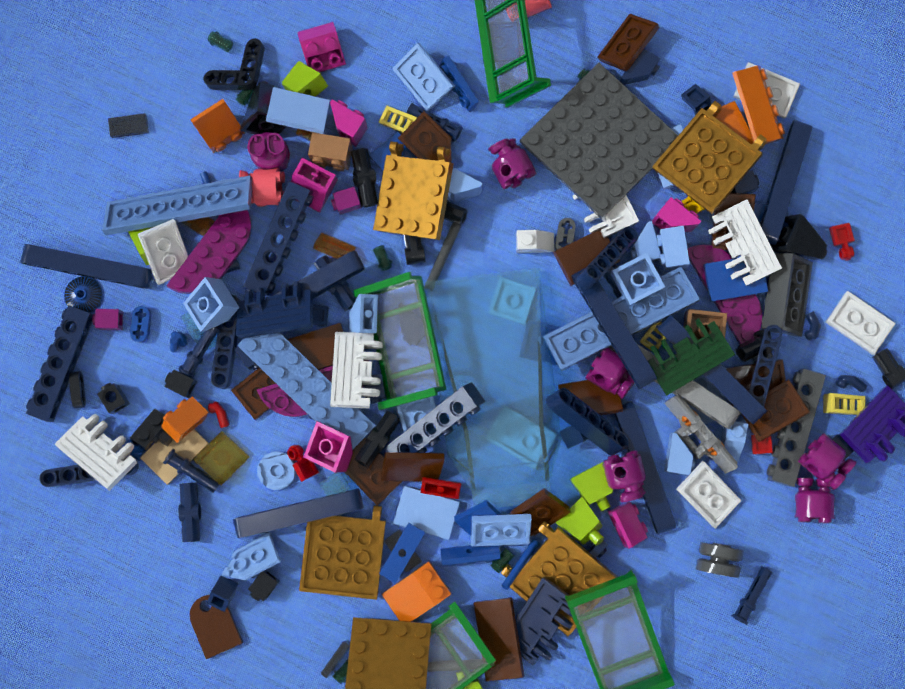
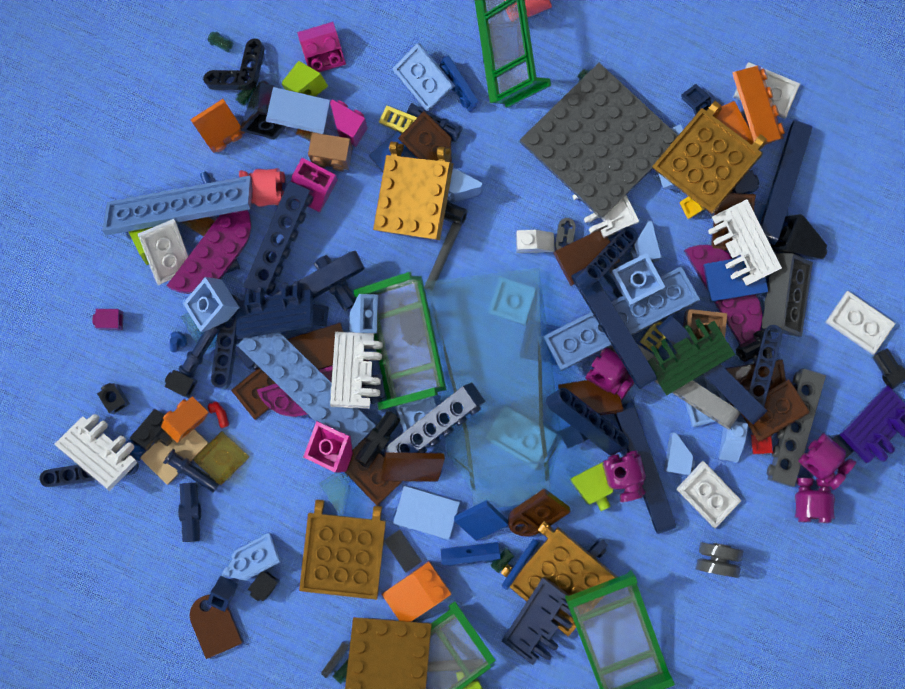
dark blue beam [20,244,152,289] -> none
dark blue brick [26,305,93,422] -> none
dish [64,276,103,313] -> none
black beam [69,371,86,408] -> none
clear smoke tile [108,113,149,138] -> none
blue beam [130,306,151,343] -> none
dark blue beam [233,489,364,538] -> none
magenta piece [247,132,290,171] -> none
light blue tile [257,452,296,490] -> none
red plate [287,445,319,482] -> none
clear orange tile [313,232,356,259] -> none
magenta brick [331,186,361,215] -> none
black piece [351,148,378,208] -> none
pin [373,245,392,271] -> none
blue tile [379,523,425,584] -> none
black piece [404,235,426,265] -> none
red slope [420,477,461,499] -> none
light blue tile [471,514,532,546] -> none
reddish brown tile [474,597,525,681] -> none
magenta piece [488,138,537,189] -> none
lime torso [556,497,604,546] -> none
reddish brown tile [597,14,660,72] -> none
dark pink slope [607,502,648,549] -> none
dark blue slope [620,49,660,85] -> none
dark pink slope [652,197,701,232] -> none
light blue slope [657,226,690,270] -> none
light grey piece [665,395,738,474] -> none
dark blue pin [731,566,773,625] -> none
dark blue arm [804,311,821,340] -> none
light yellow slope [823,393,865,415] -> none
red plate [829,223,855,261] -> none
dark blue arm [836,375,867,392] -> none

